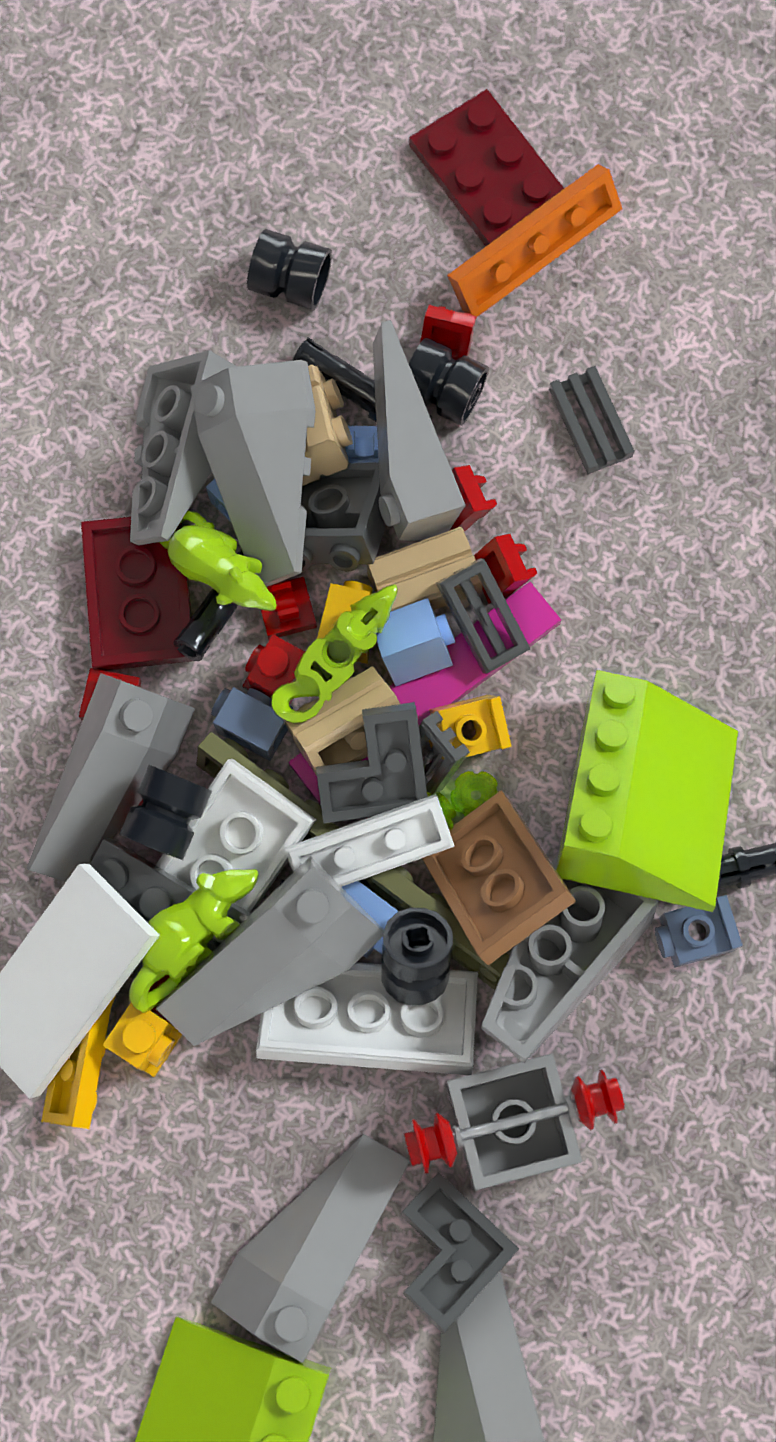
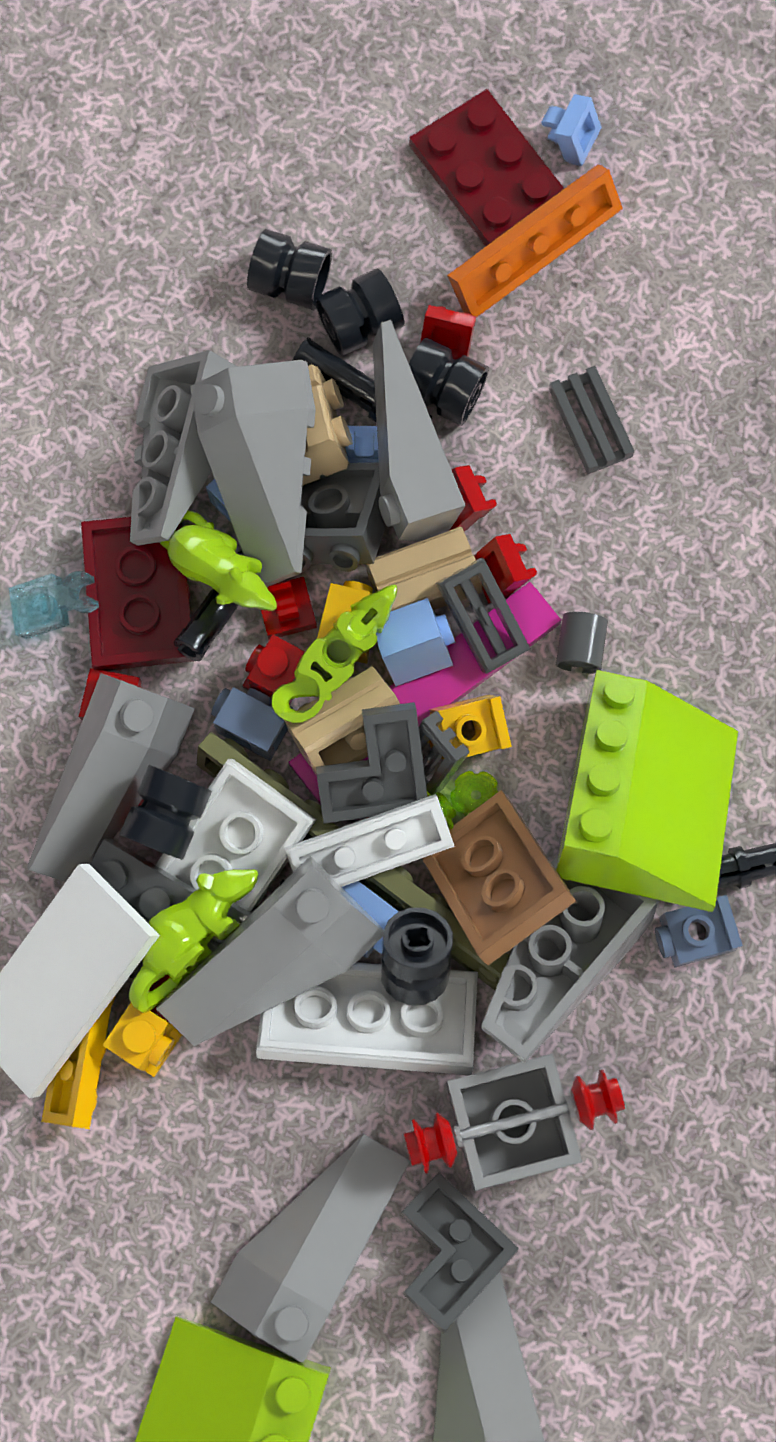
none -> clear light blue plate [9,571,99,639]
none -> black wheel [315,268,405,356]
none -> light blue tile [541,94,602,166]
none -> dark grey beam [556,612,608,674]

